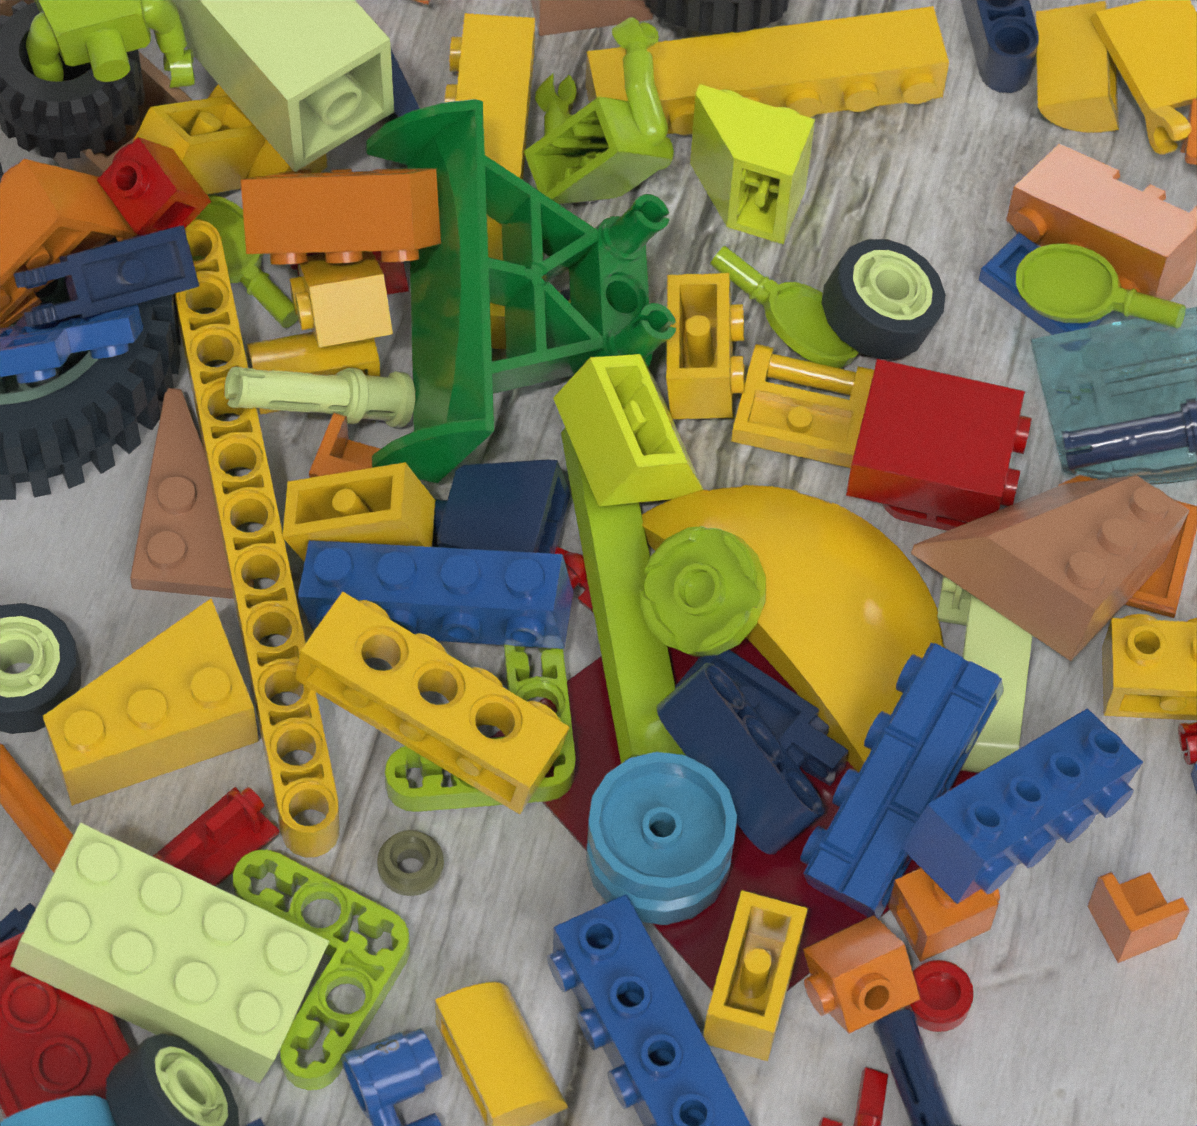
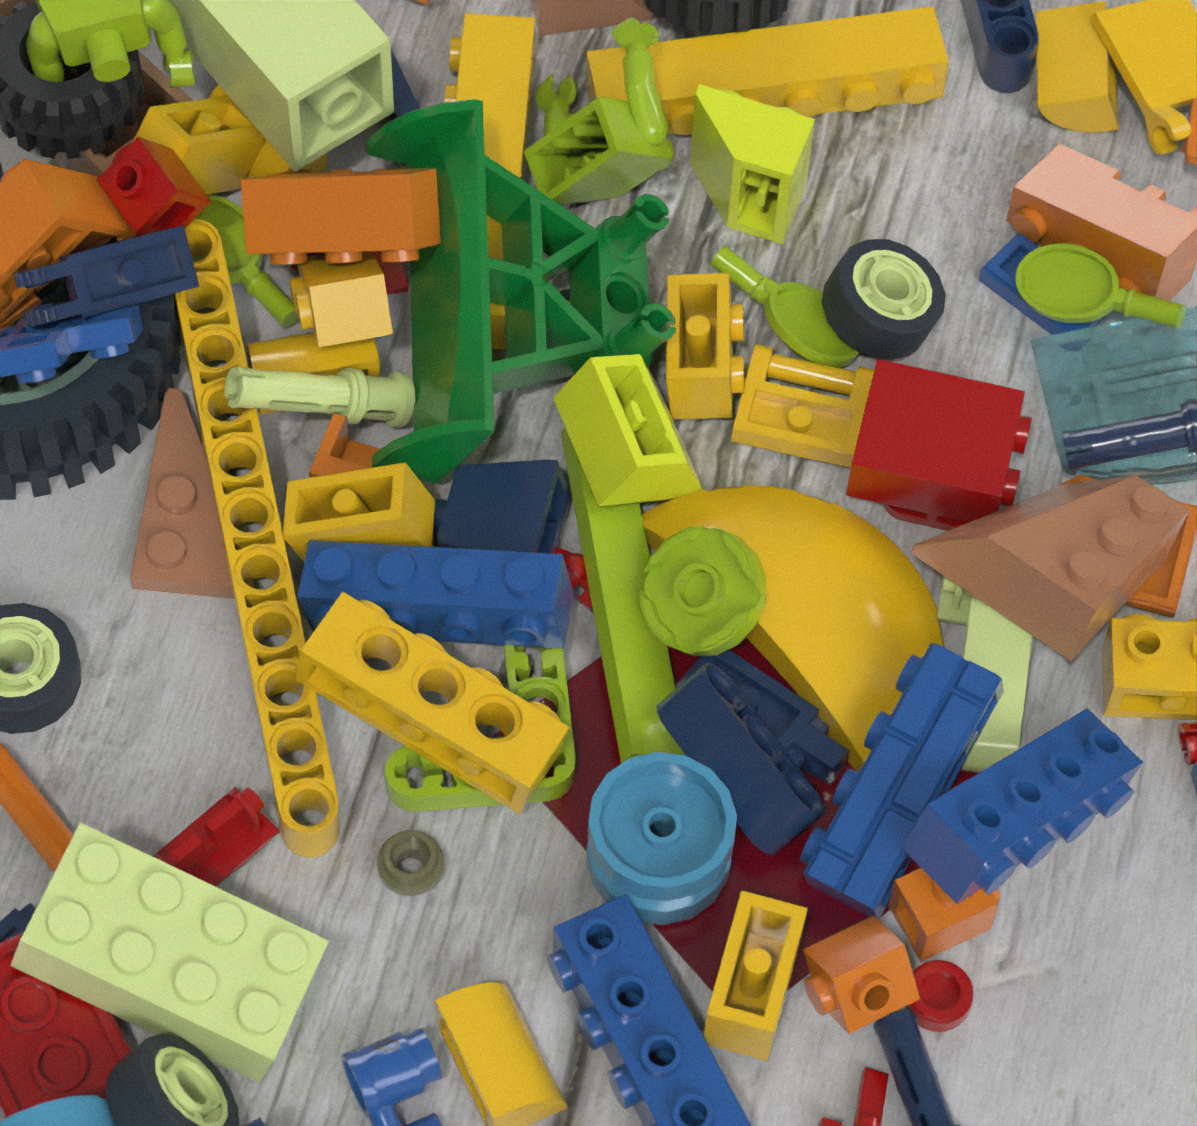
yellow wedge [43,598,259,806] -> none
lime beam [233,849,410,1091] -> none
orange panel [1087,872,1190,963] -> none

